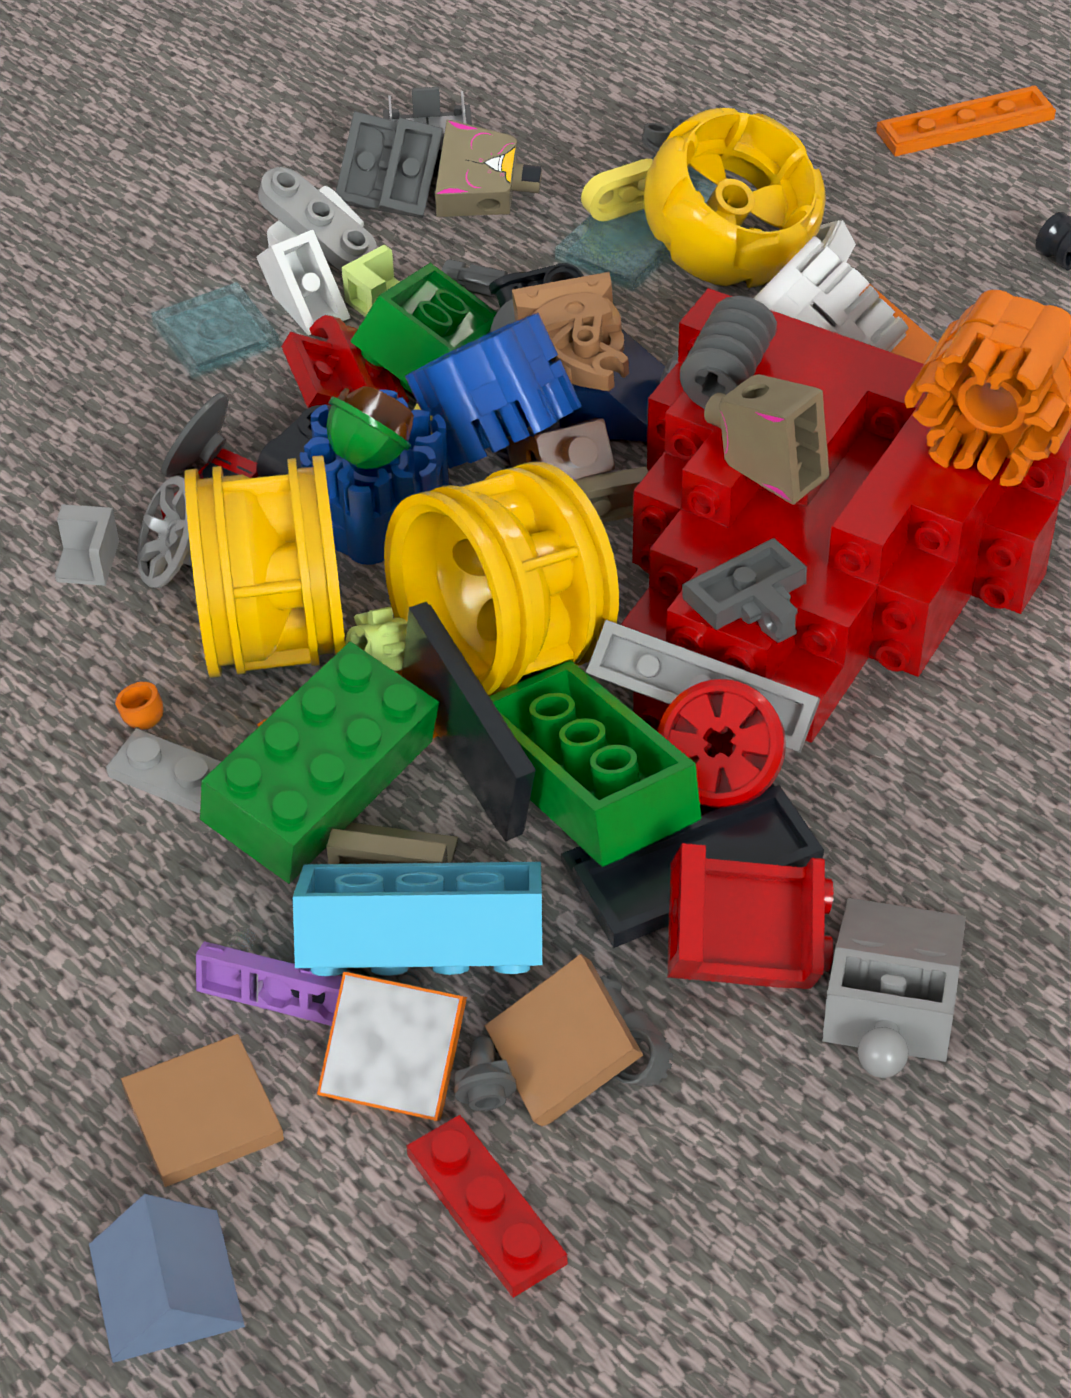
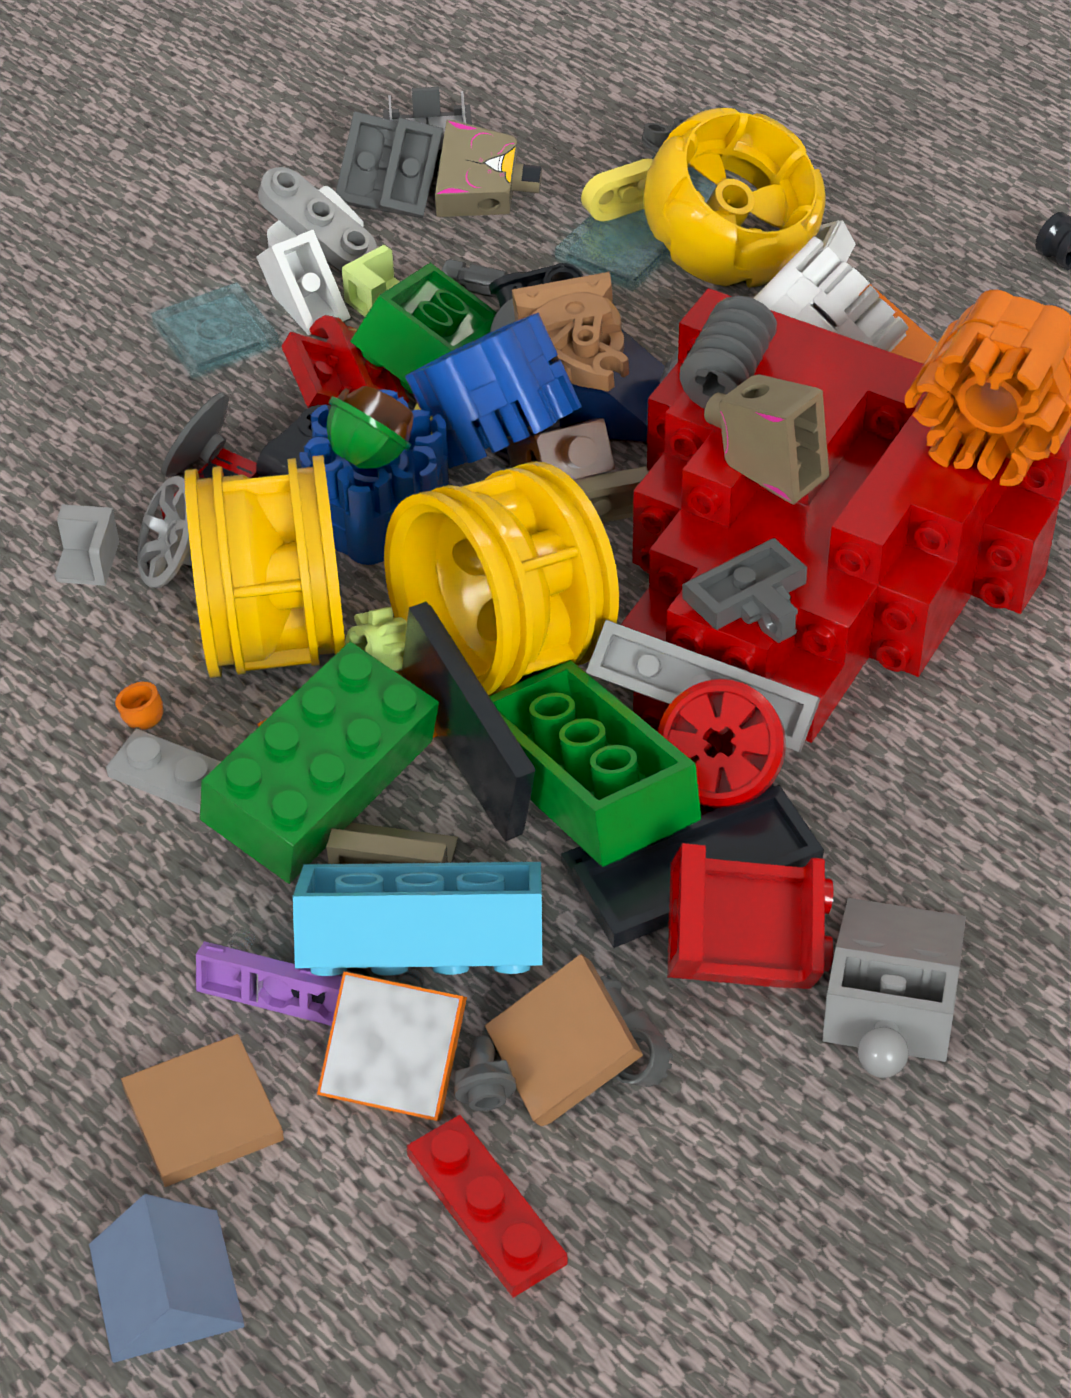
orange tile [876,86,1056,157] -> none

